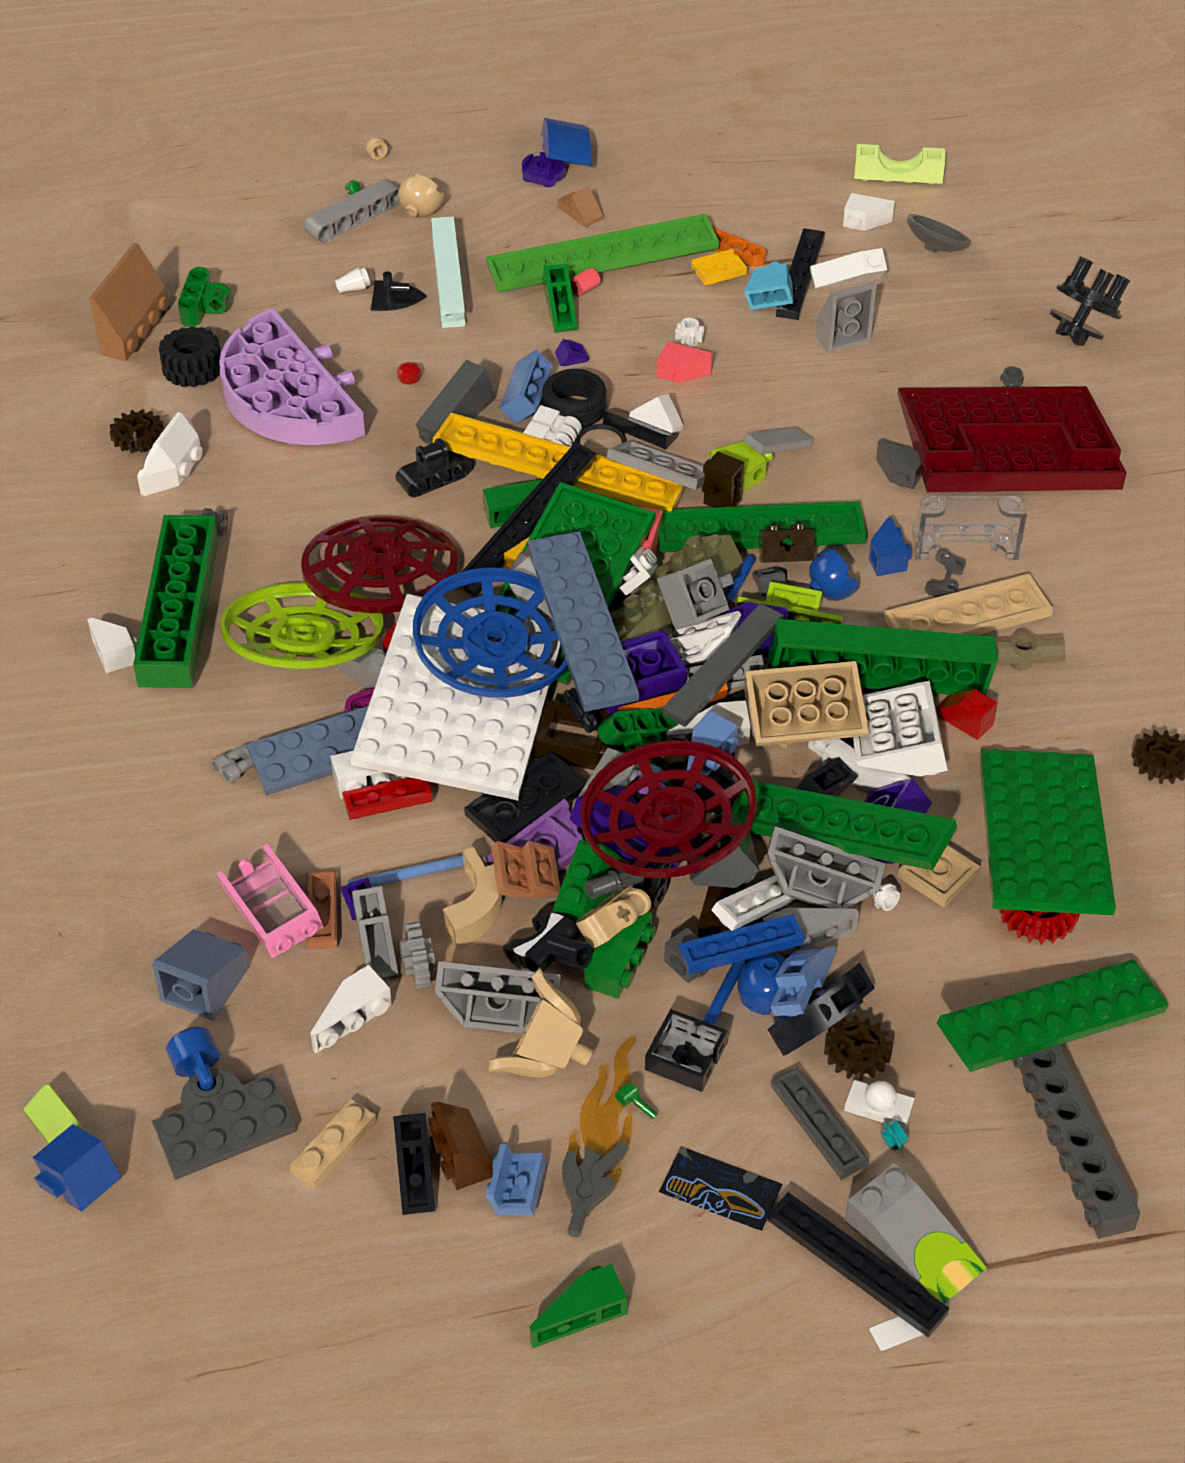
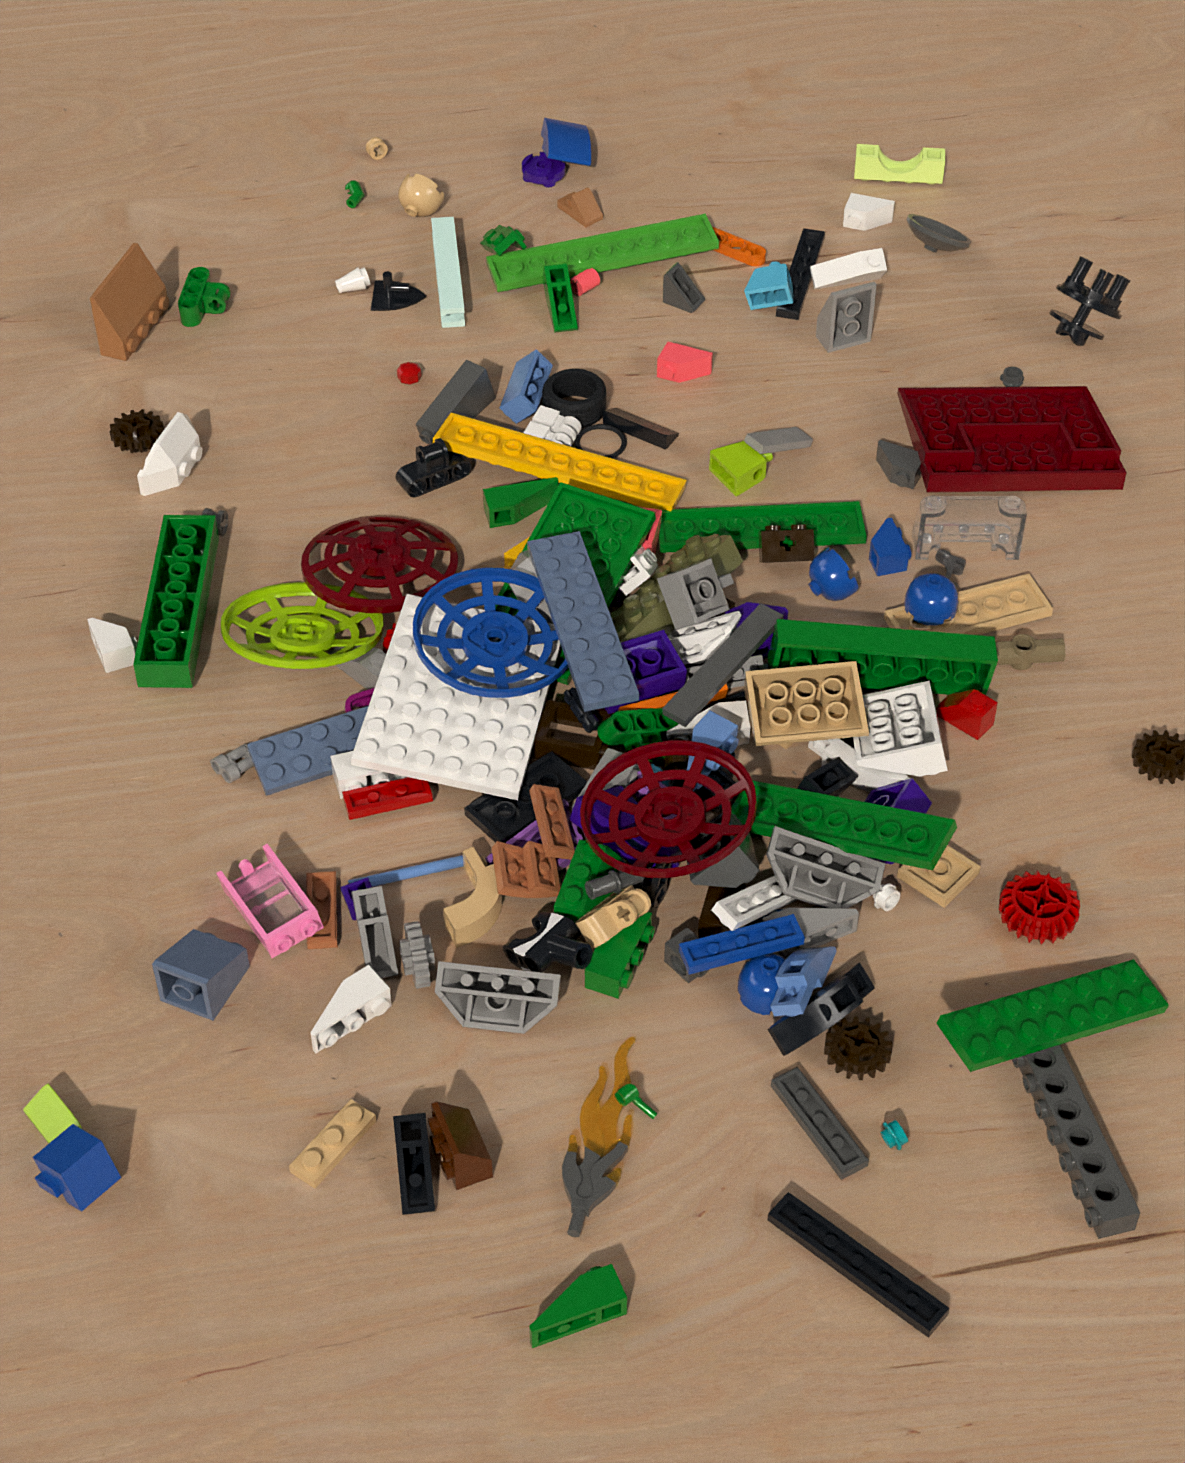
dark grey plate [152,1027,296,1180] -> none
black tyre [159,326,221,387] -> none
lavender brick [219,308,365,445] -> none
light grey beam [304,179,401,243] -> none
black tile [459,442,597,597] -> none
medium blue bracket [486,1143,547,1216] -> none
tan torso [488,968,593,1078] -> none
dark purple slope [555,339,589,366] -> none
light grey tile [606,440,705,490] -> none
white slope [629,394,683,433] -> none
black piece [645,1009,728,1092] -> none
black sticker [659,1147,783,1231] -> none
white gear [675,318,704,347] -> none
yellow plate [691,249,747,286] -> none
dark brown brick [702,451,744,508] -> none
blue bar [703,959,748,1025] -> none
blue piece [725,555,755,601] -> none
lime bracket [737,582,843,624] -> none
dark grey slope [752,567,786,596] -> none
white tile [844,1080,915,1130] -> none
light grey slope [845,1163,987,1305] -> none
white sticker [869,1316,923,1351] -> none
green plate [979,749,1116,915] -> none
none -> green bracket [480,225,527,256]
none -> nougat tile [529,784,575,860]
none -> dark grey slope [663,262,705,313]
none -> blue cylinder [904,573,959,625]

